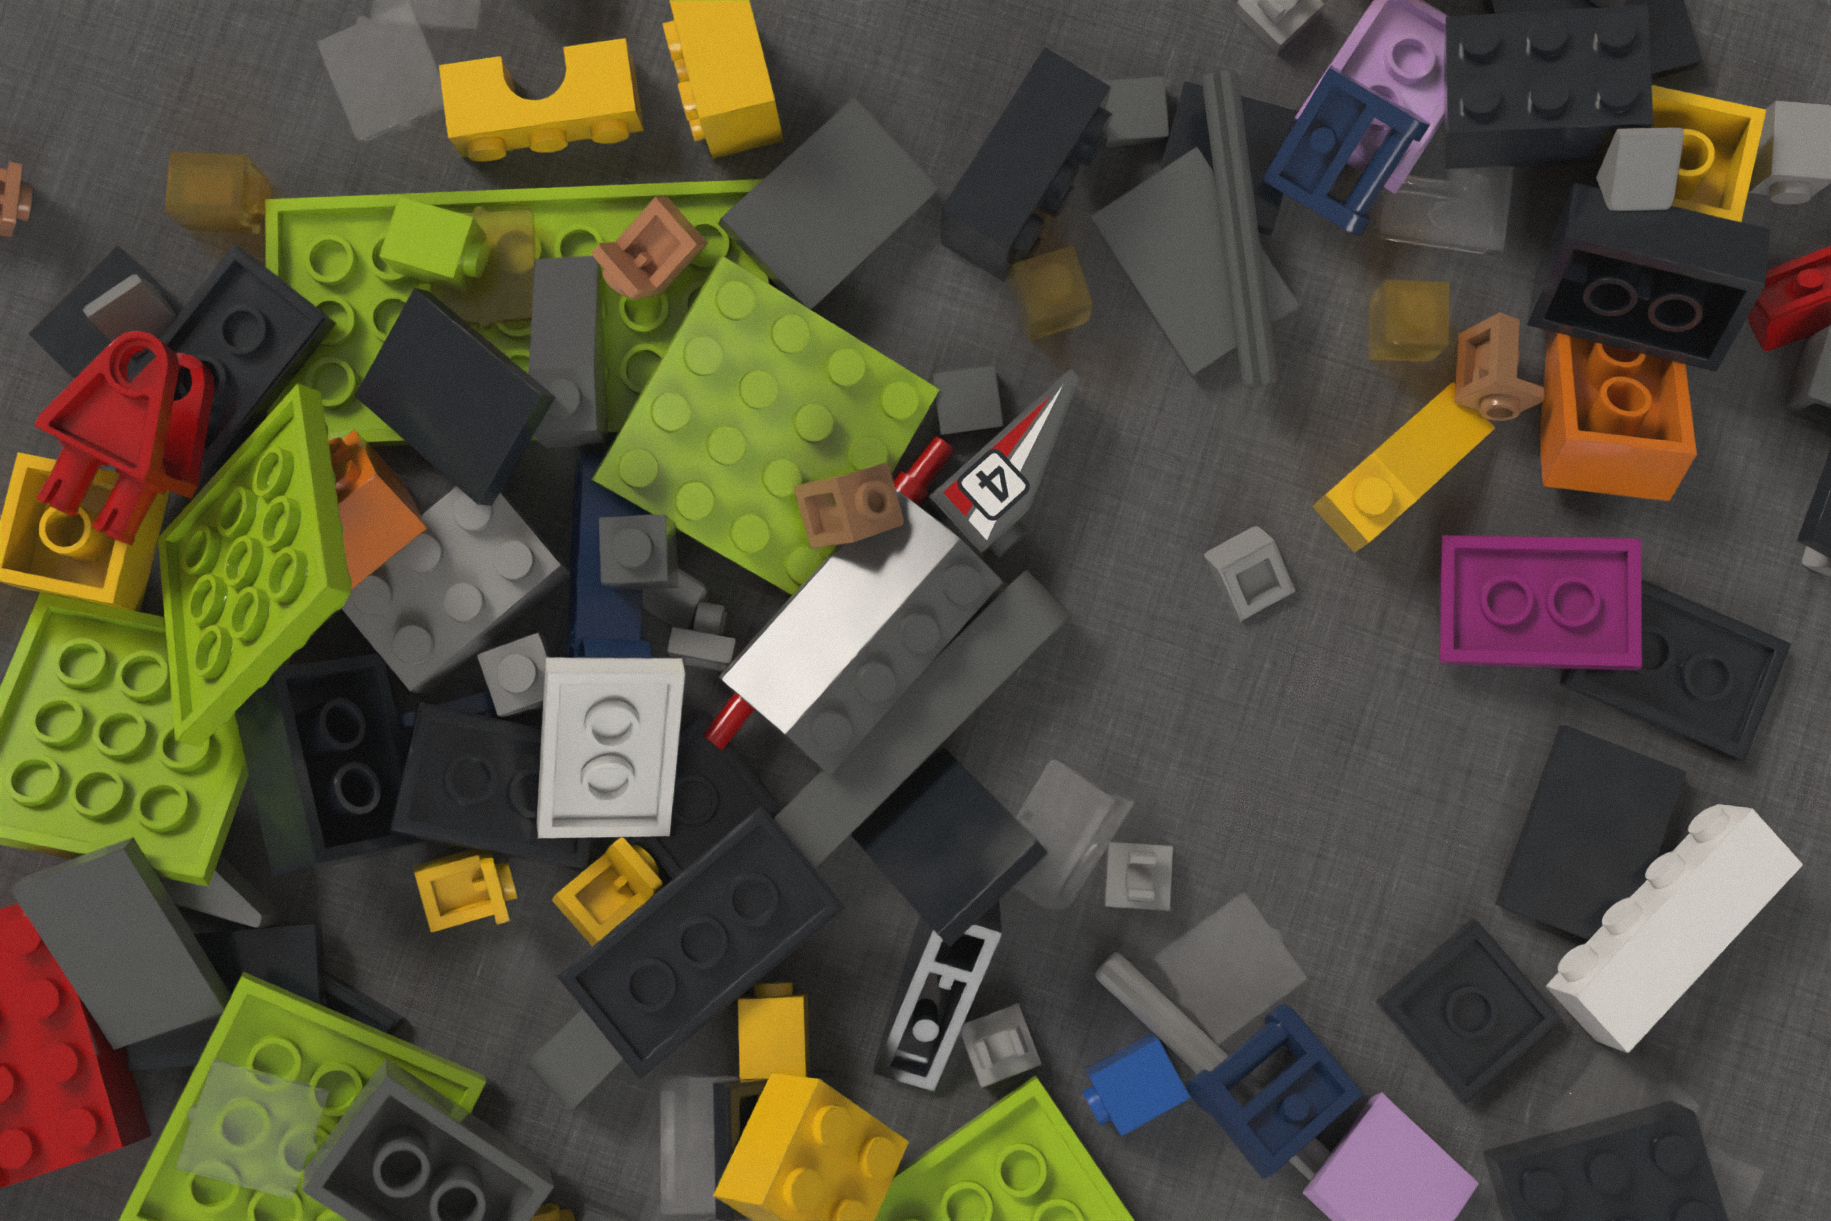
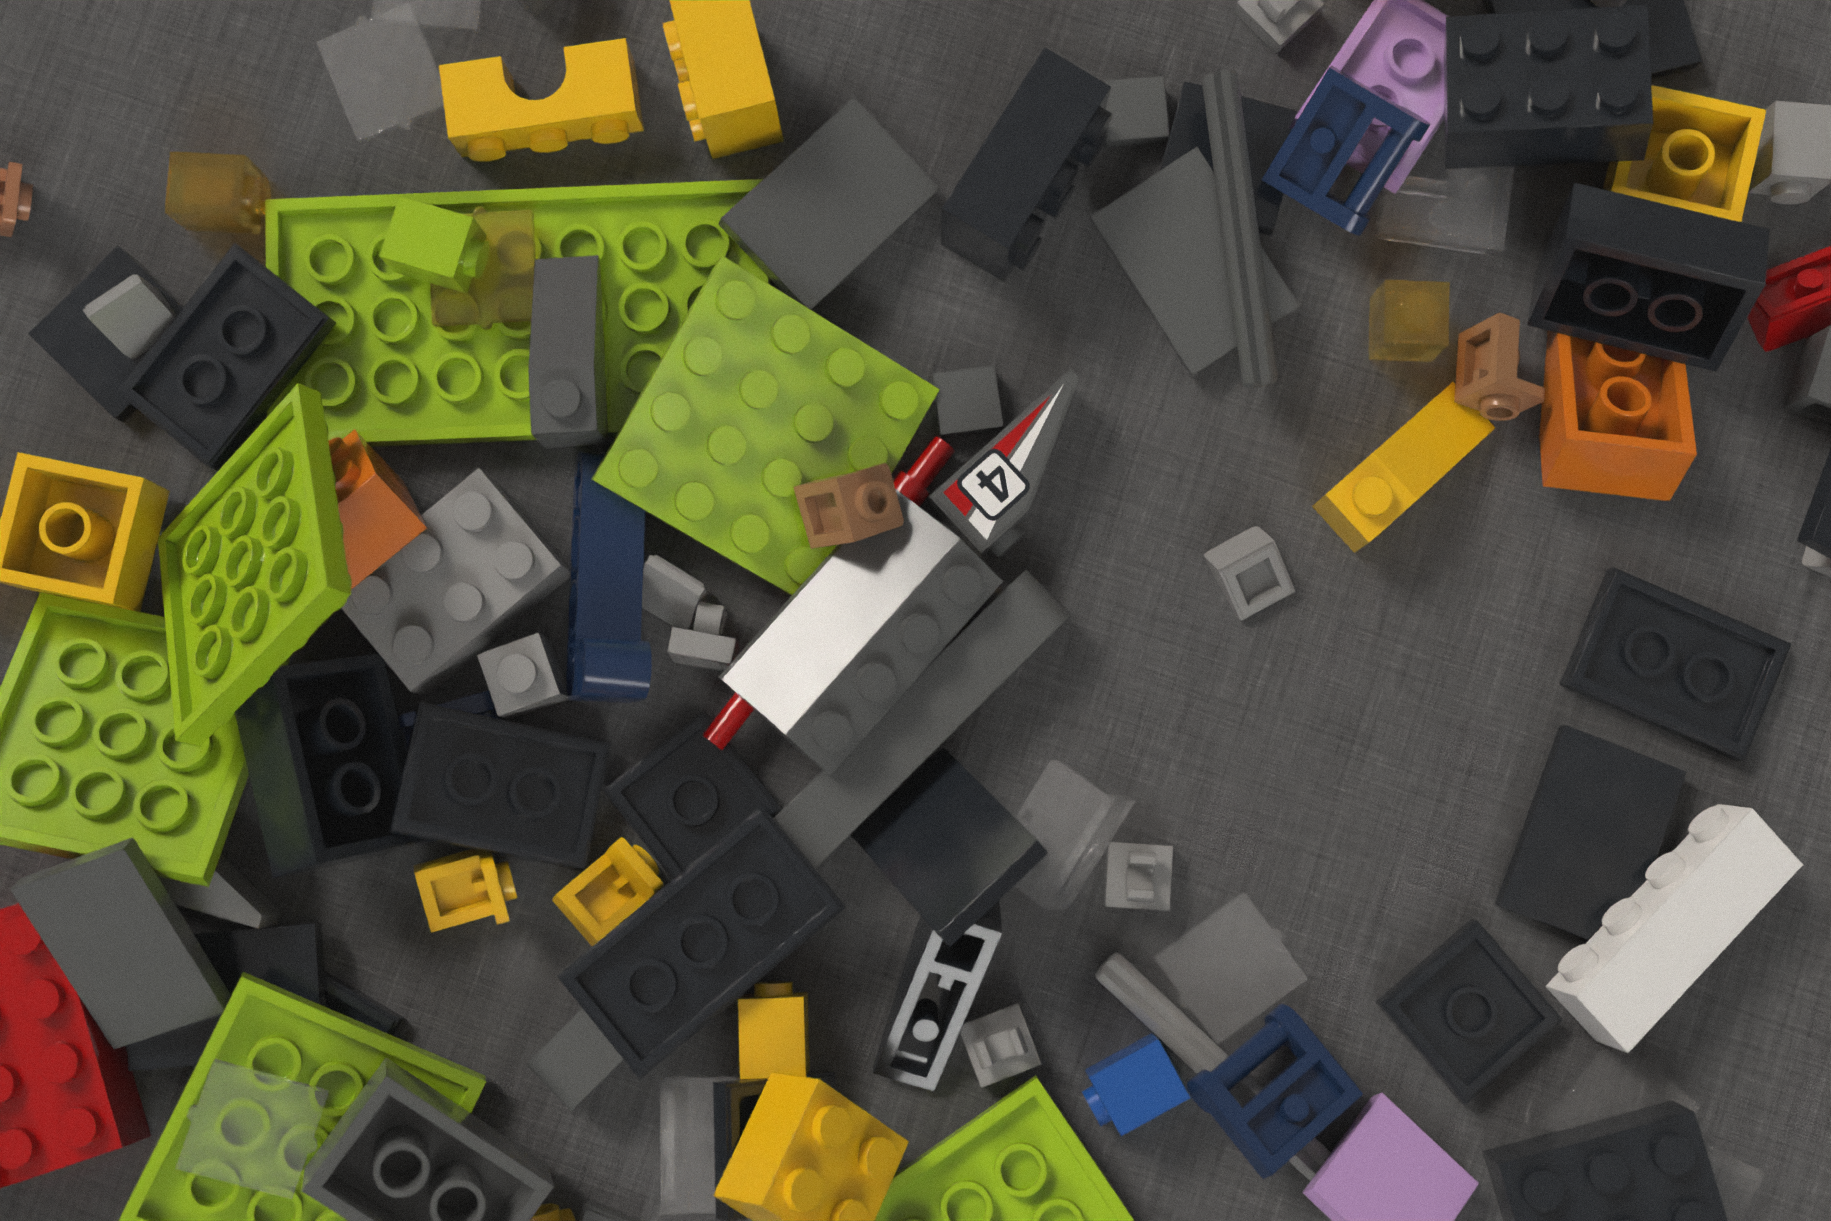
red piece [34,331,215,546] -> none
black tile [355,288,555,506] -> none
white plate [537,658,685,838] -> none
nougat bracket [591,196,708,300] -> none
dark grey brick [599,514,678,591] -> none
clear yellow brick [1010,245,1093,341] -> none
magenta plate [1439,535,1642,670] -> none
light grey slope [1596,127,1684,211] -> none

